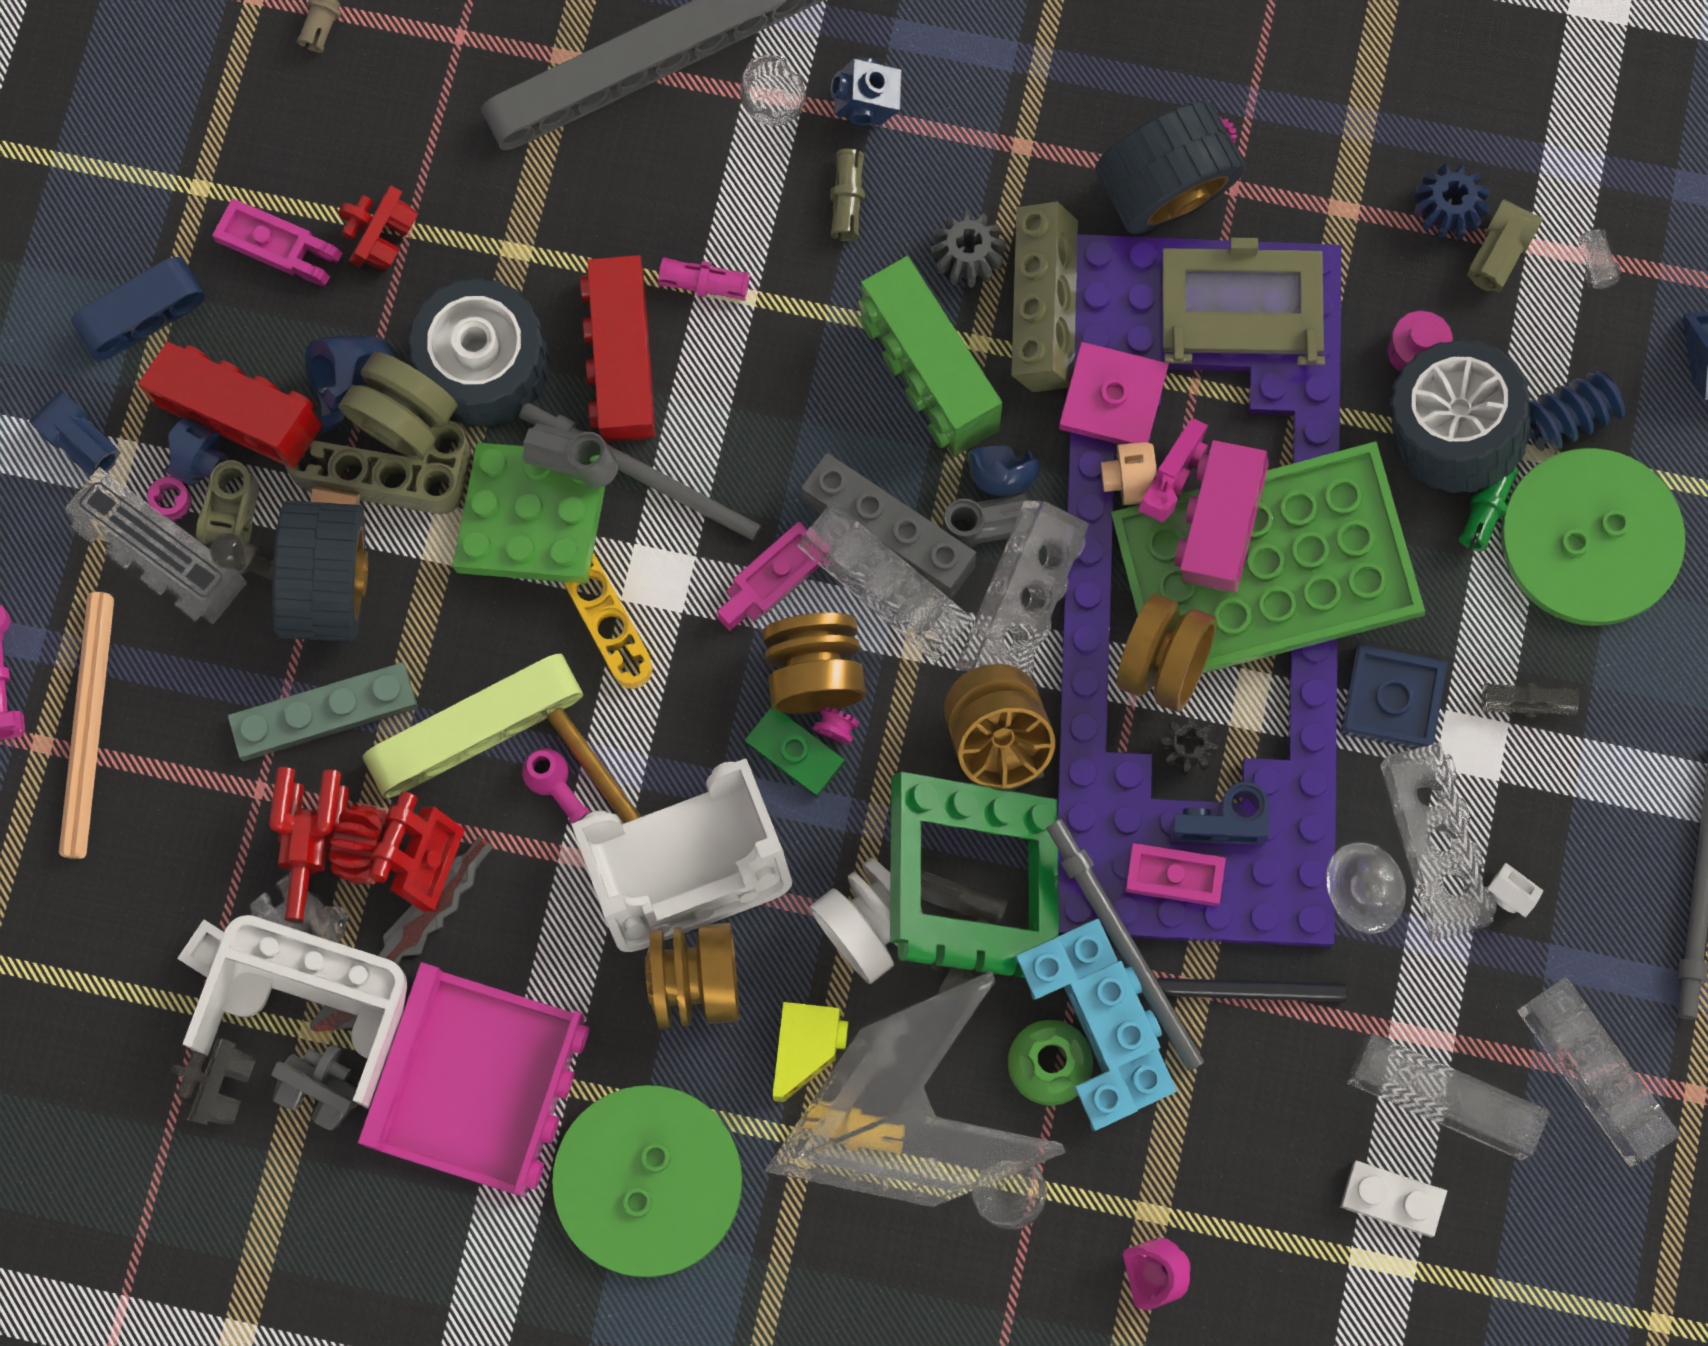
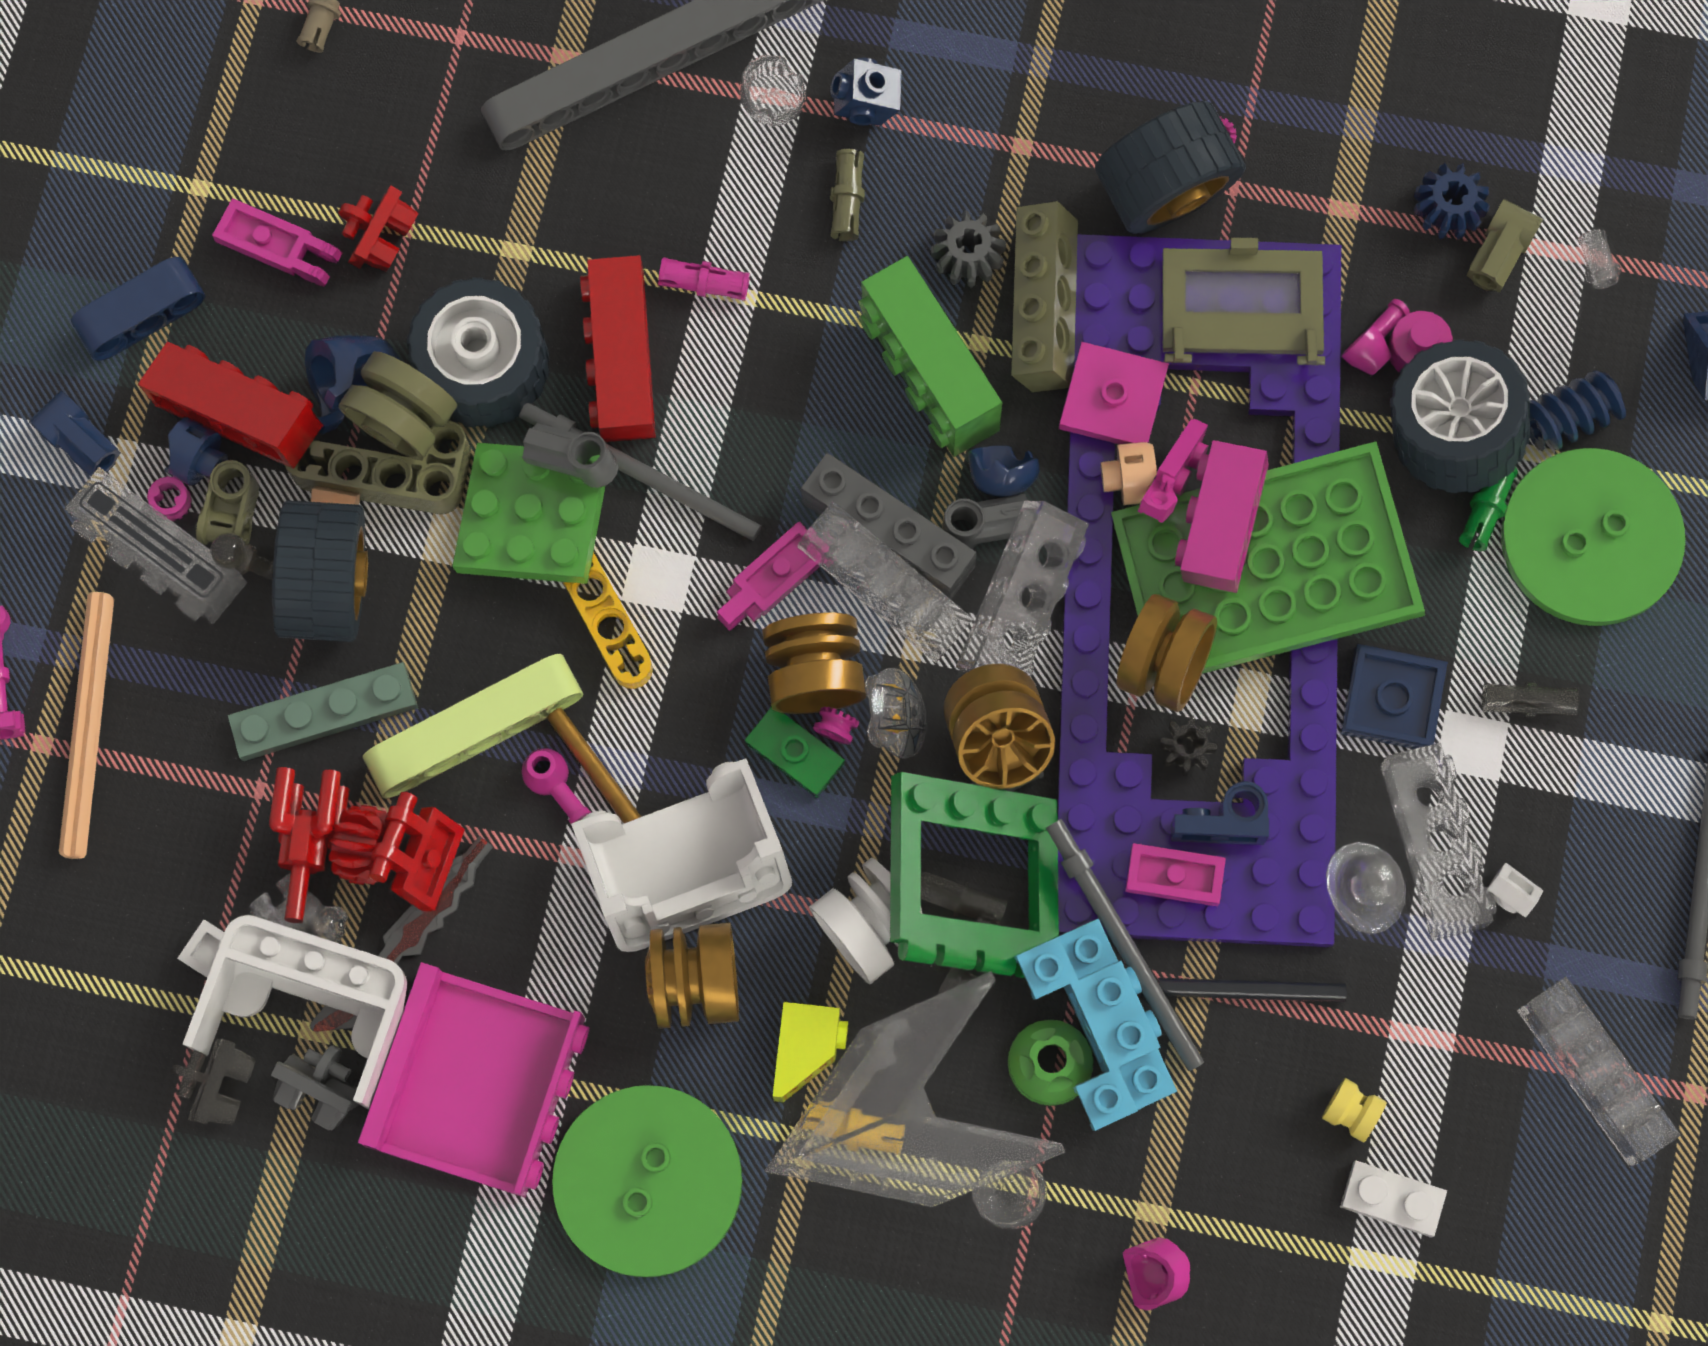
clear brick [1347,1033,1550,1160] -> none
none -> clear dish [865,668,927,759]
none -> light yellow wheel [1322,1078,1387,1143]
none -> dark pink bar [1341,299,1410,375]

